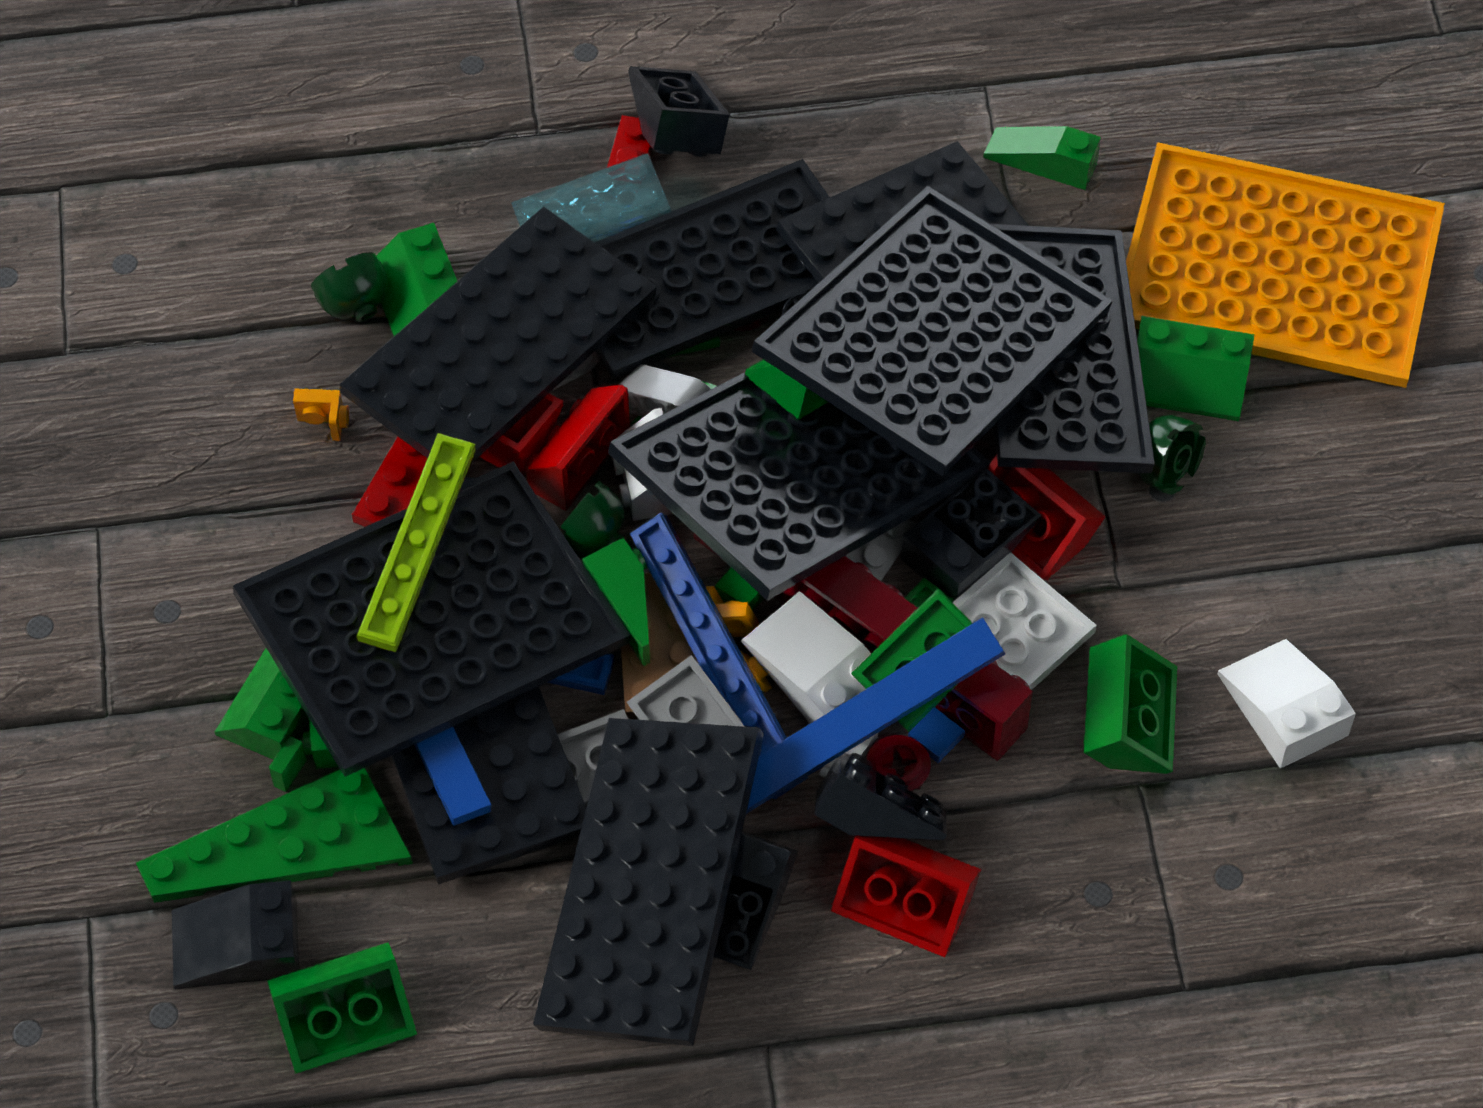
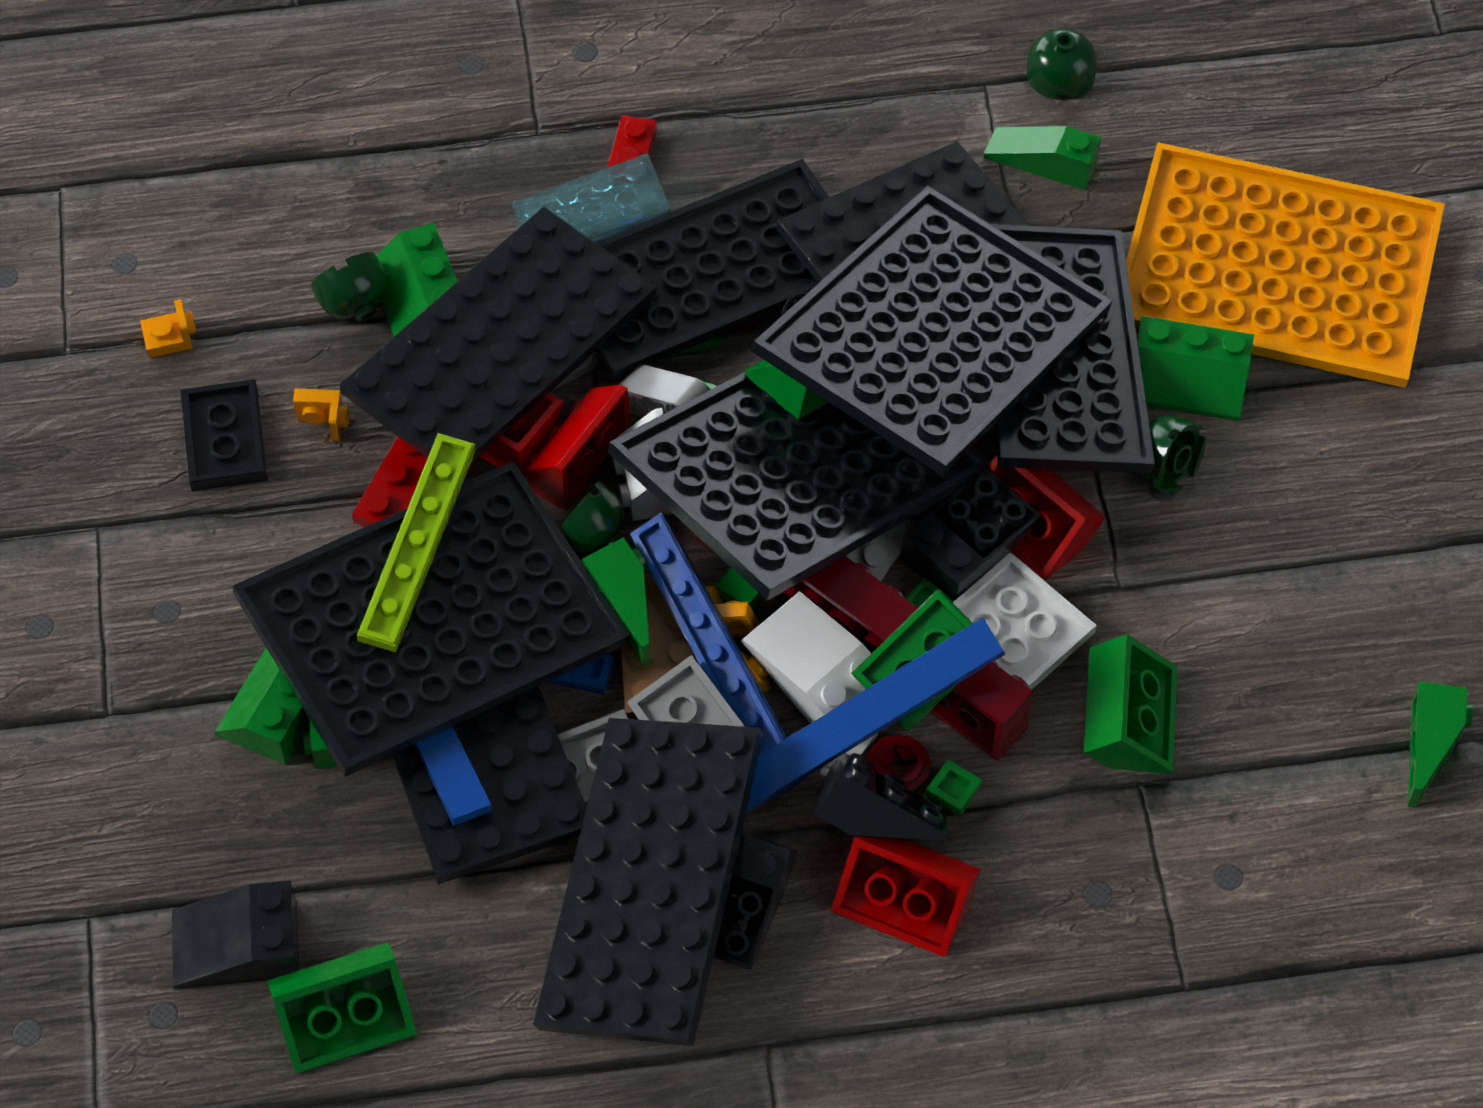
green wing [136,768,413,903] -> none
green tile [269,736,307,792] -> none
black slope [628,66,730,157] -> none
blue tile [908,707,965,763] -> none
white slope [1217,639,1356,768] -> none
none -> light orange bracket [140,299,197,358]
none -> black tile [180,379,268,491]
none -> green plate [926,760,982,817]
none -> dark green cylinder [1026,28,1097,99]
none -> green slope [1407,682,1473,808]

